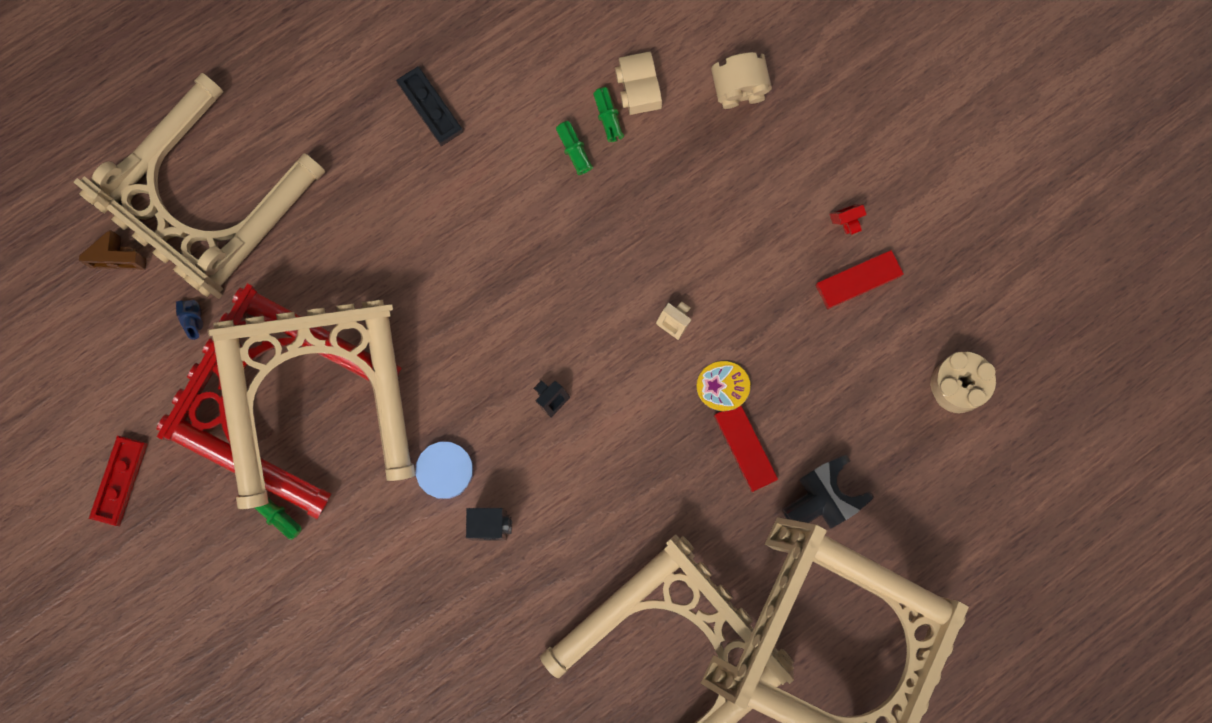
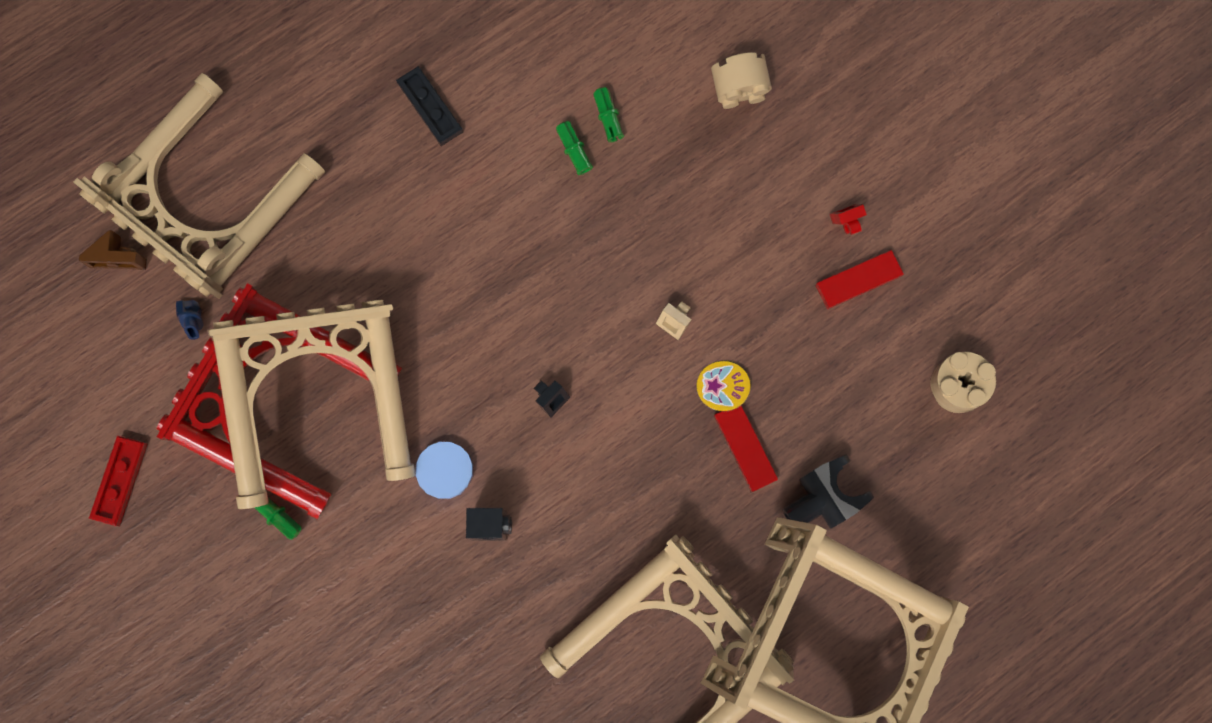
tan brick [615,51,662,115] -> none

